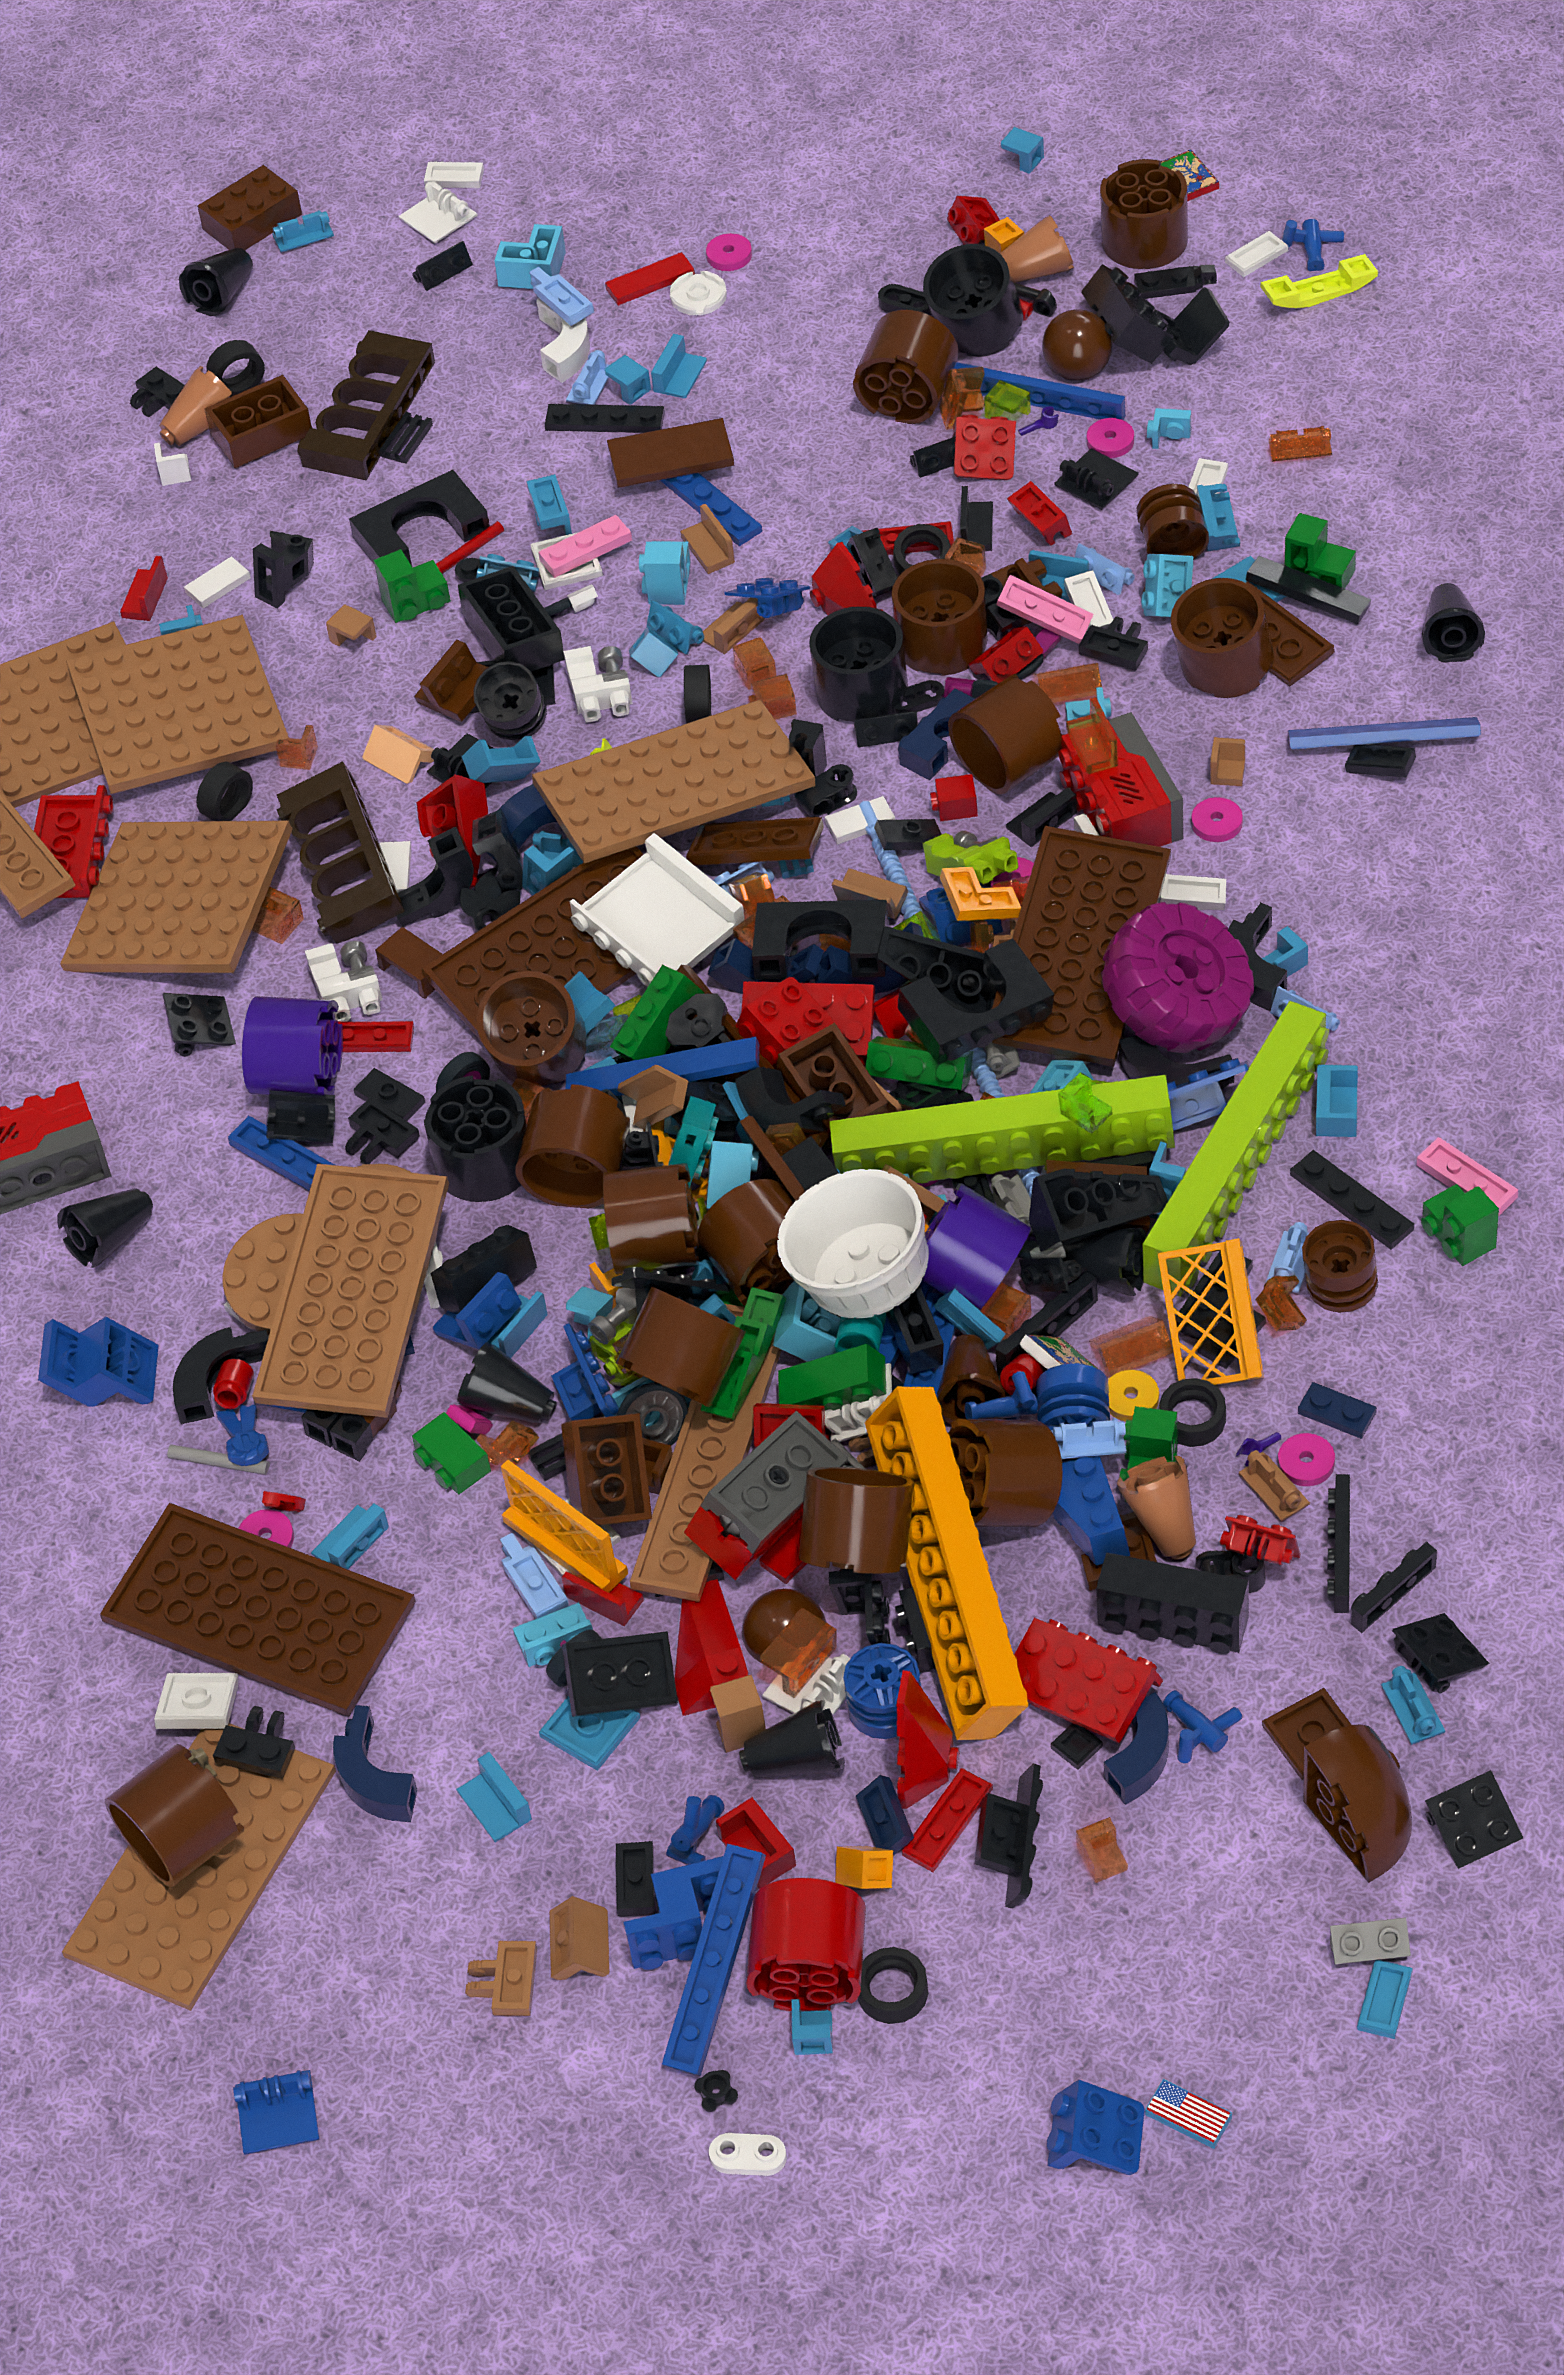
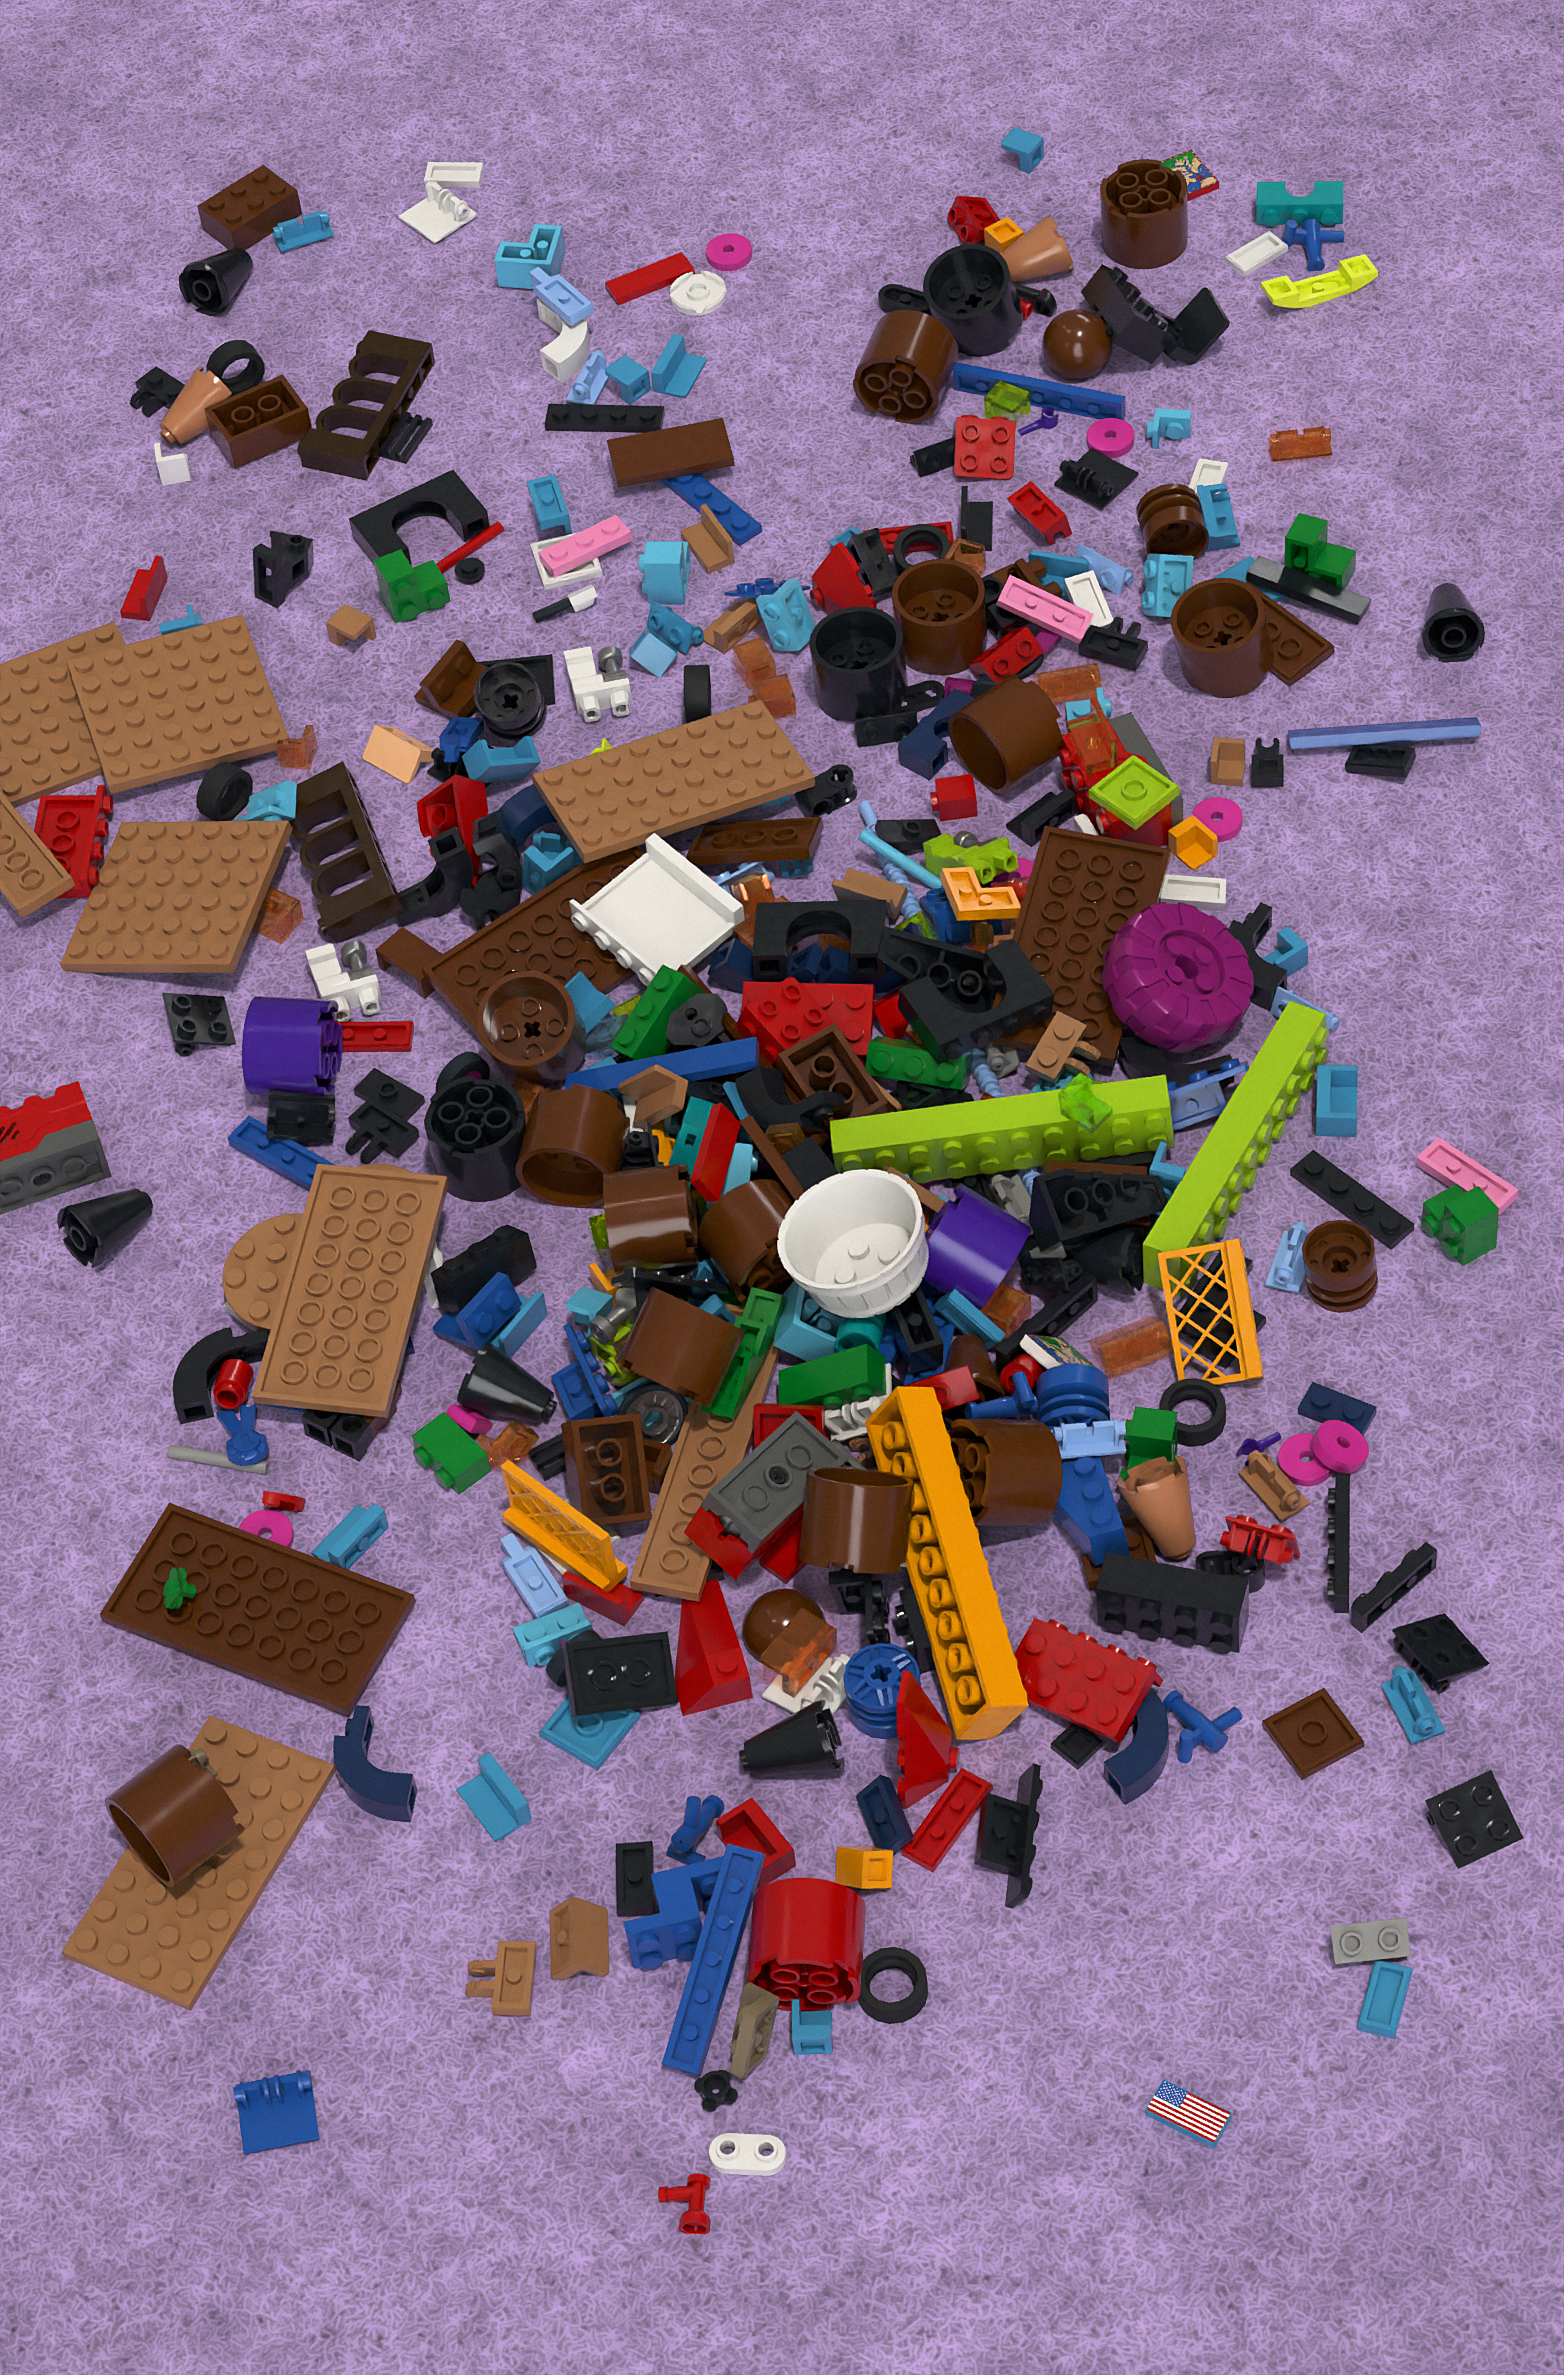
blue bracket [38,1317,159,1407] -> none
white tile [154,1673,239,1729] -> none
white tile [184,556,251,608] -> none
black hinge [213,1706,295,1779] -> none
white tile [380,841,412,892] -> none
black hinge [412,241,473,291] -> none
black brick [458,566,565,671] -> none
dark azure hinge [476,554,539,592] -> none
medium nougat panel [710,1675,766,1753] -> none
black hinge [789,719,827,777] -> none
white tile [825,796,895,845] -> none
clear orange panel [939,367,985,430] -> none
blue bracket [1047,2080,1145,2175] -> none
clear orange panel [1076,1817,1128,1883] -> none
yellow piece [1108,1370,1159,1421] -> none
black hinge [1134,265,1217,299] -> none
clear orange bracket [1255,1276,1307,1331] -> none
reddish brown brick [1303,1724,1412,1883] -> none
none -> green plant [163,1567,196,1609]
none -> medium azure bracket [234,780,297,821]
none -> blue hinge [439,717,484,763]
none -> red piece [658,2173,711,2234]
none -> red tile [690,1103,741,1203]
none -> dark tan bracket [730,1982,780,2079]
none -> medium azure bracket [756,579,816,651]
none -> medium azure bar [858,829,942,889]
none -> red plate [902,1364,980,1411]
none -> medium nougat hinge [1025,1011,1101,1084]
none -> lime tile [1089,755,1180,830]
none -> light orange panel [1168,815,1218,871]
none -> black plate [1252,738,1284,787]
none -> teal arch [1256,181,1343,226]
none -> dark pink piece [1312,1420,1369,1473]

